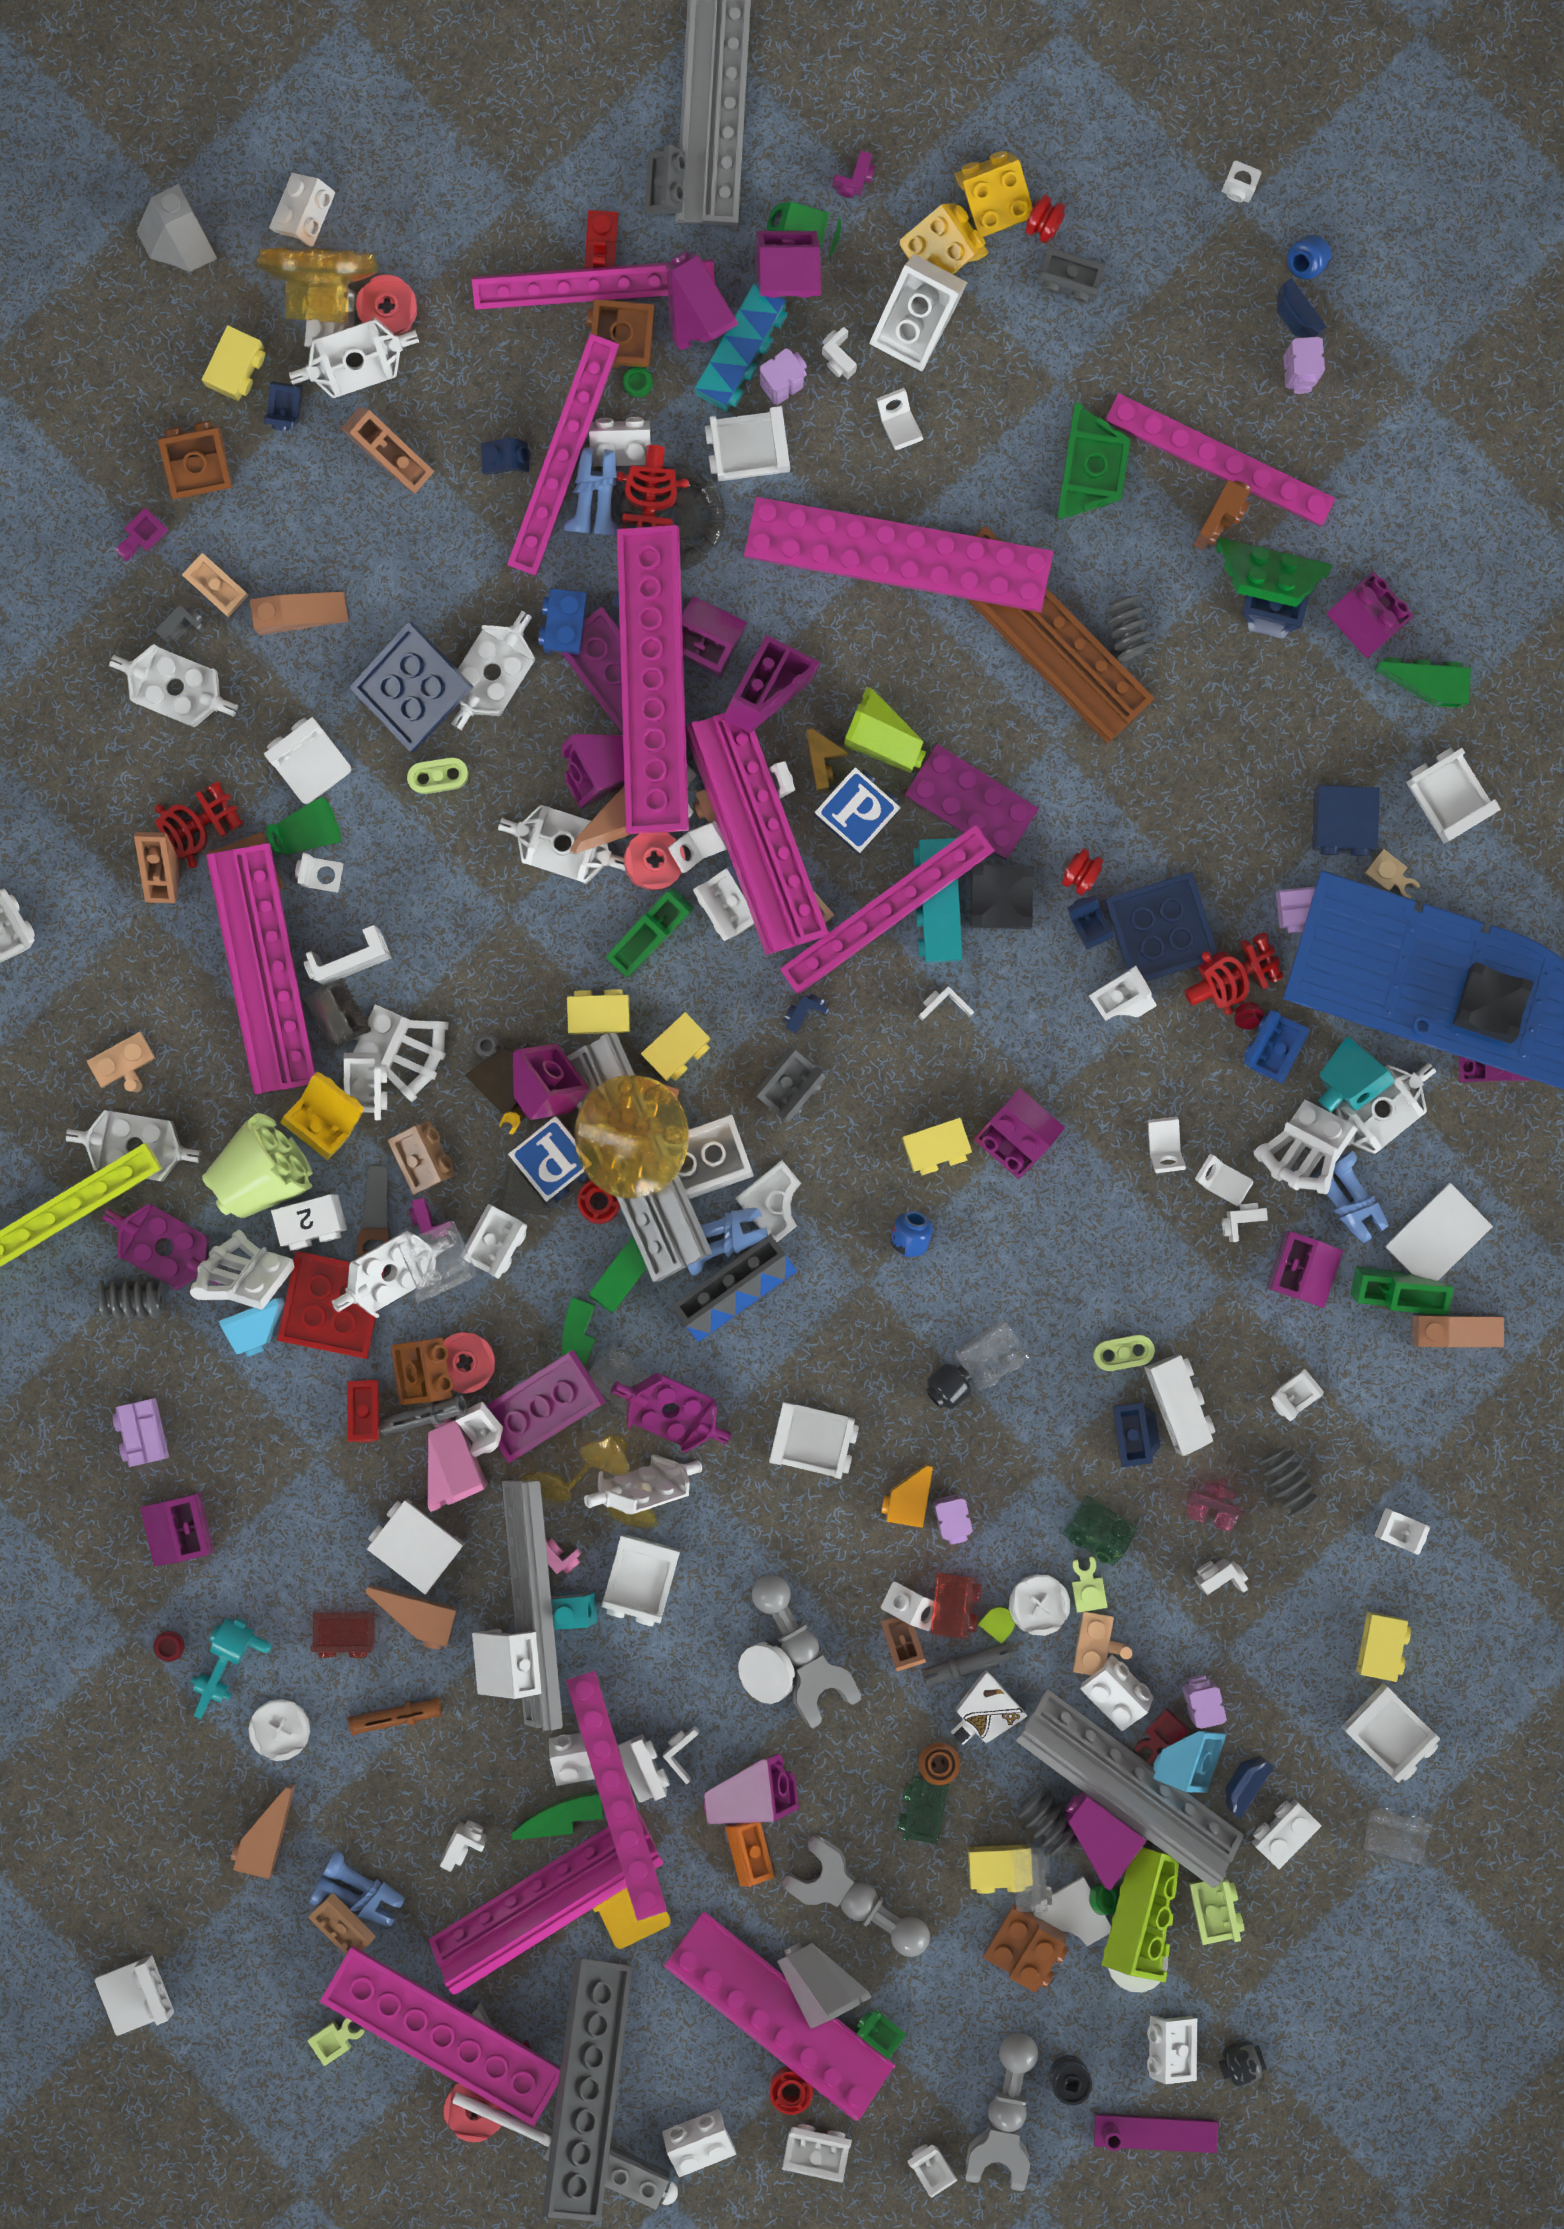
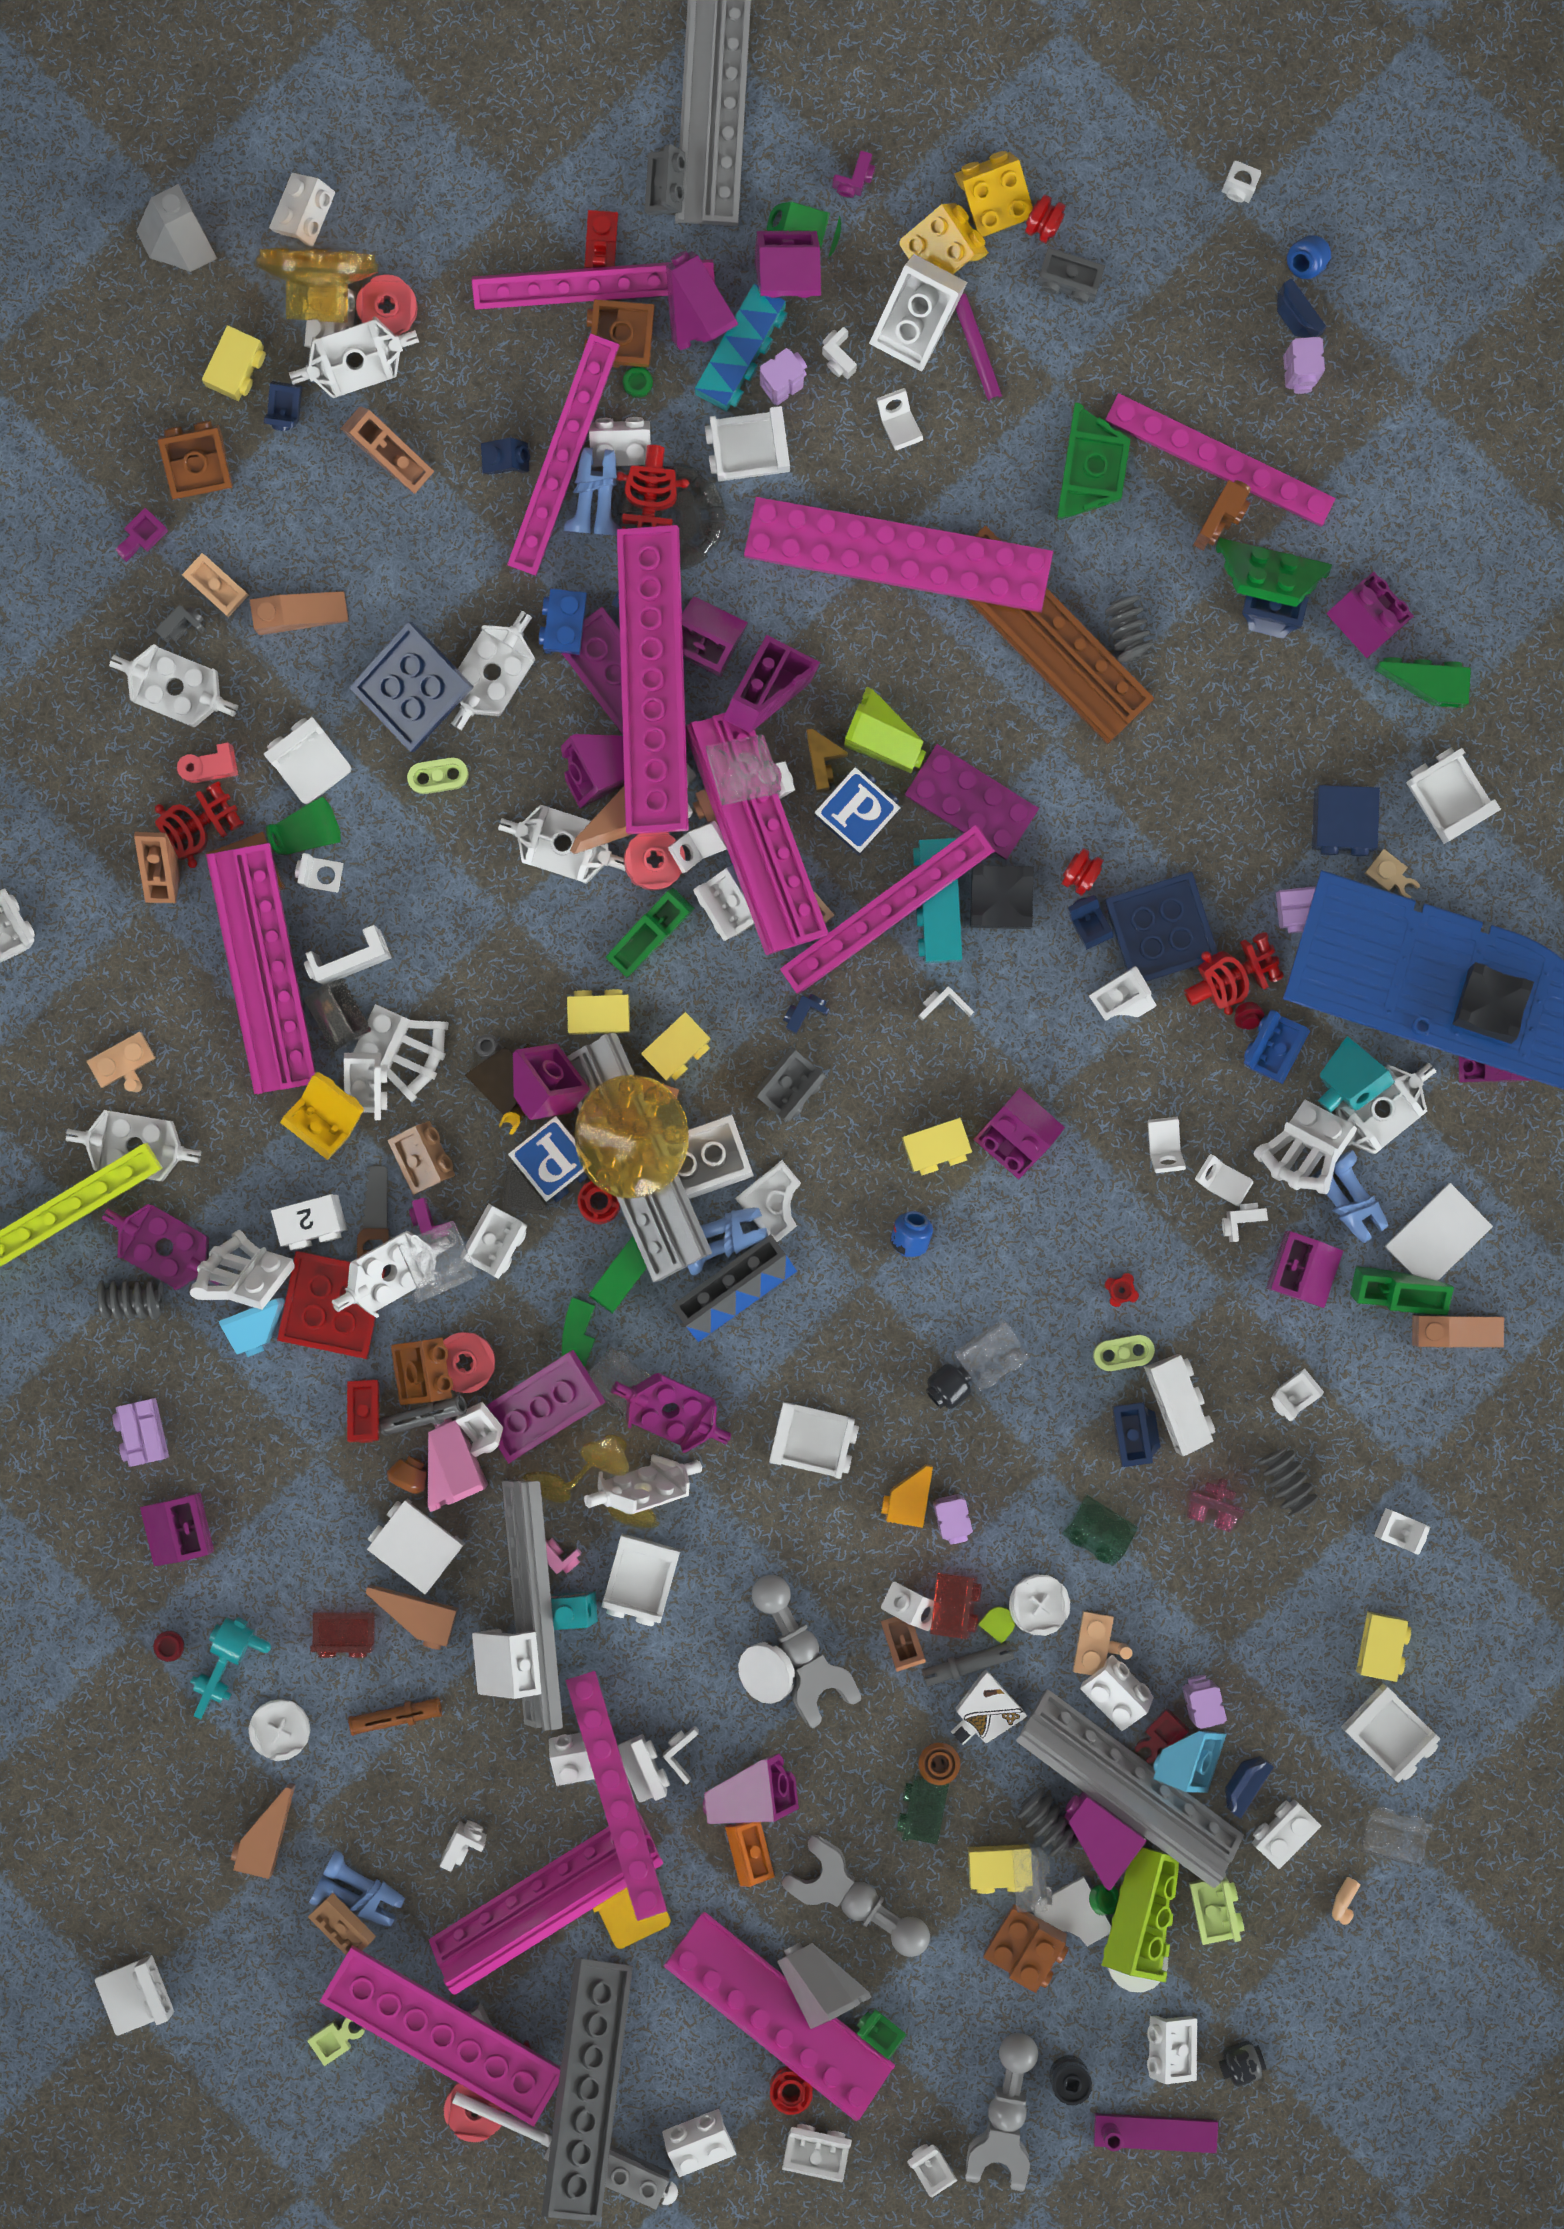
yellowish green cone [202,1113,313,1218] -> none
green slope [512,1790,604,1840] -> none
yellowish green plate [1072,1556,1108,1613] -> none
white bracket [1193,1558,1248,1595] -> none
none -> coral leg [177,743,238,783]
none -> dark orange cone [387,1456,427,1494]
none -> clear slope [705,734,782,805]
none -> magenta piece [955,294,1002,401]
none -> red plate [1104,1273,1139,1307]
none -> light nougat arm [1331,1877,1360,1925]

